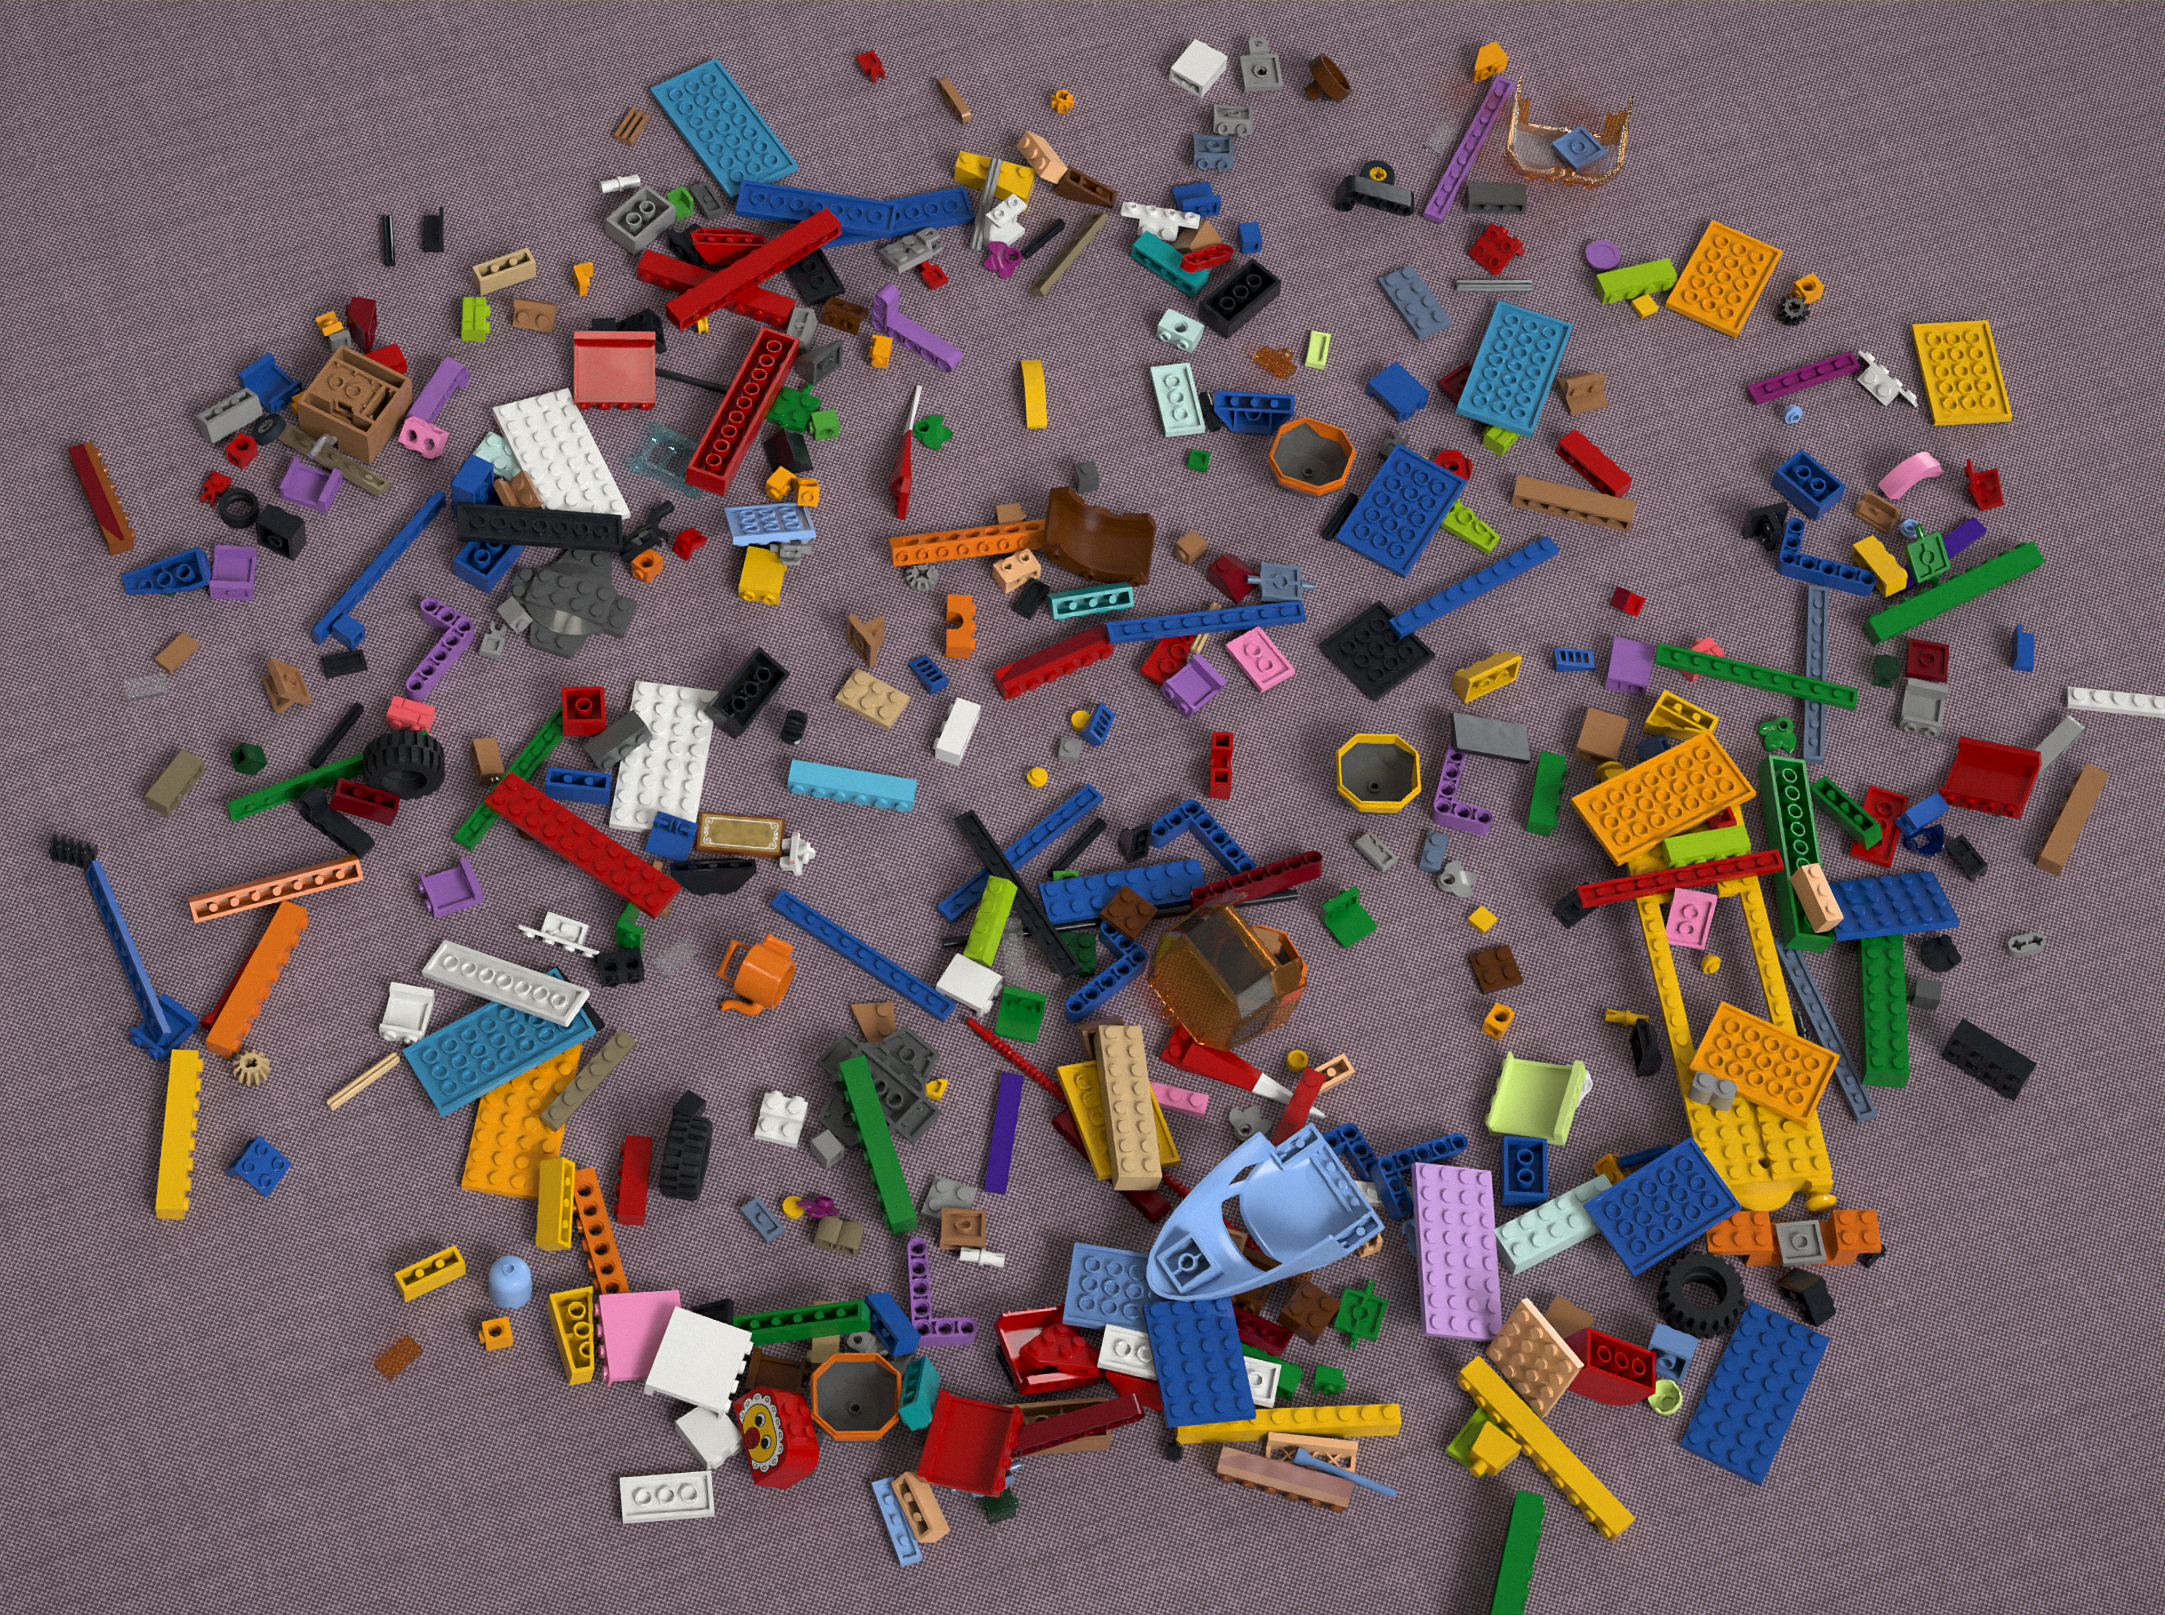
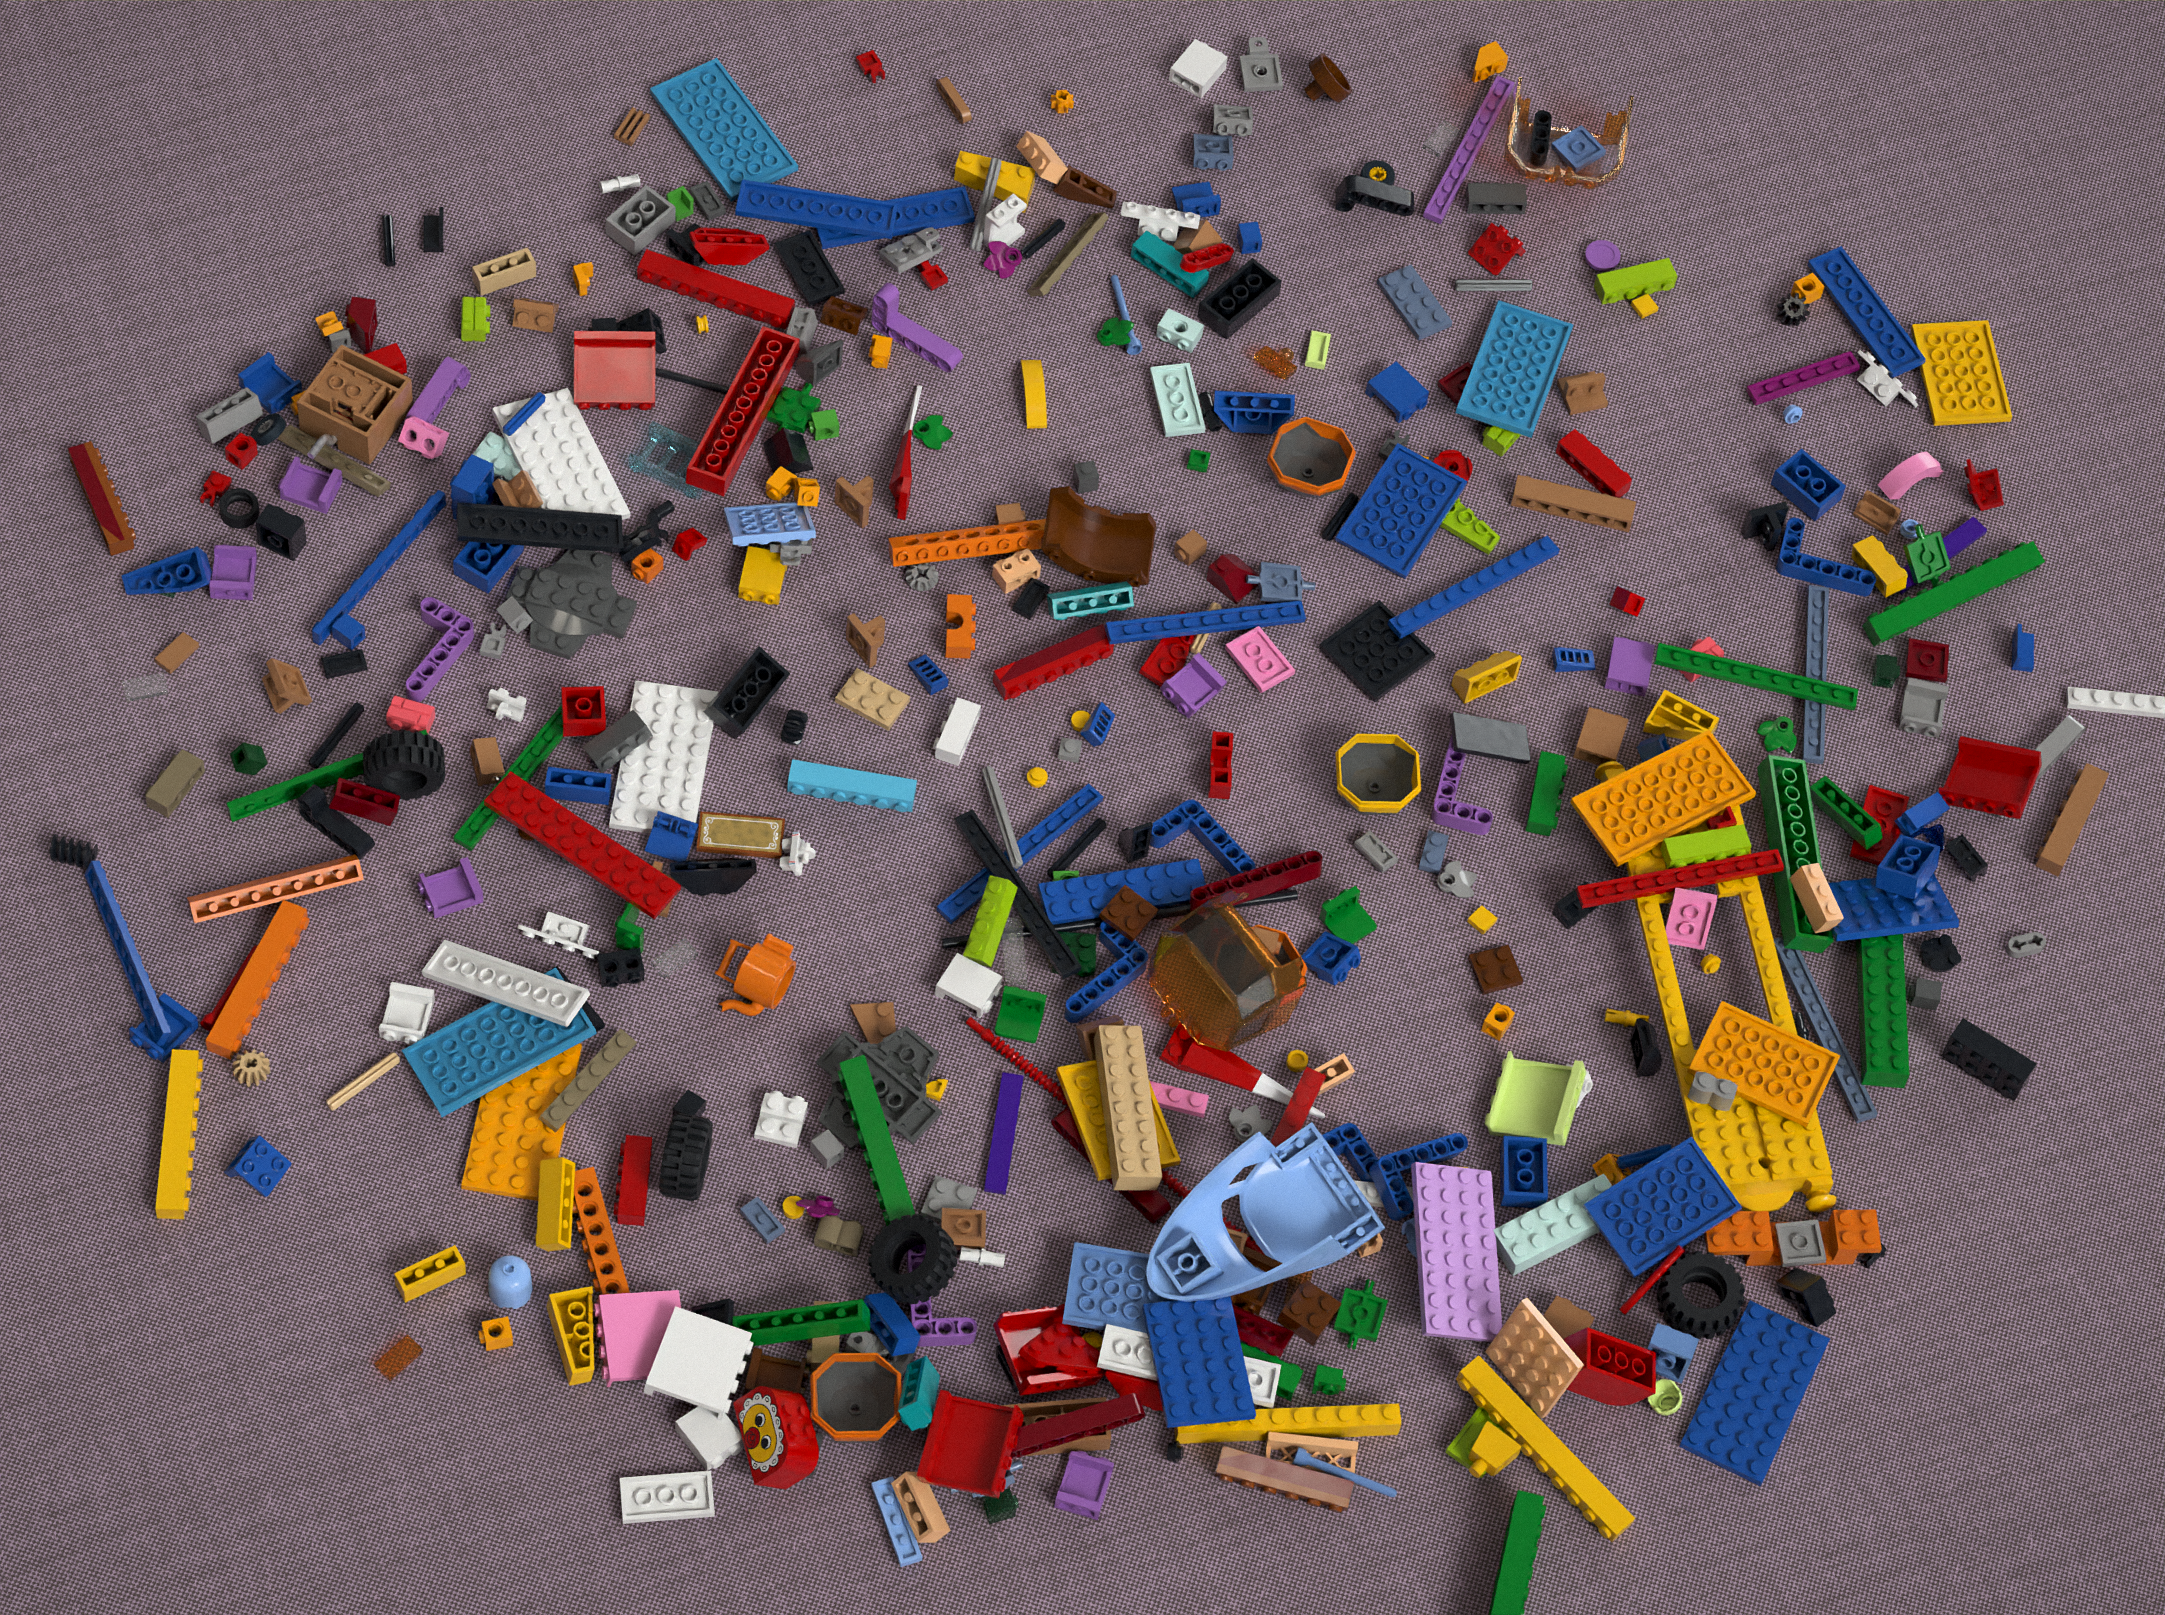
red brick [666,208,841,332] -> none
blue plate [770,889,956,1023] -> none
light orange plate [1665,220,1783,339] -> none
none -> white hips [486,688,527,722]
none -> blue axle [502,392,546,436]
none -> medium nougat bracket [834,475,874,529]
none -> black tyre [868,1214,957,1304]
none -> light grey axle [982,766,1023,869]
none -> medium lavender panel [1054,1451,1114,1520]
none -> yellow plate [1082,1332,1103,1351]
none -> green plate [1097,317,1134,346]
none -> medium blue piece [1111,275,1143,355]
none -> blue plate [1301,931,1361,986]
none -> black beam [1529,110,1552,166]
none -> red bar [1619,1245,1685,1315]
none -> blue plate [1808,246,1926,379]
none -> blue brick [1875,835,1940,899]

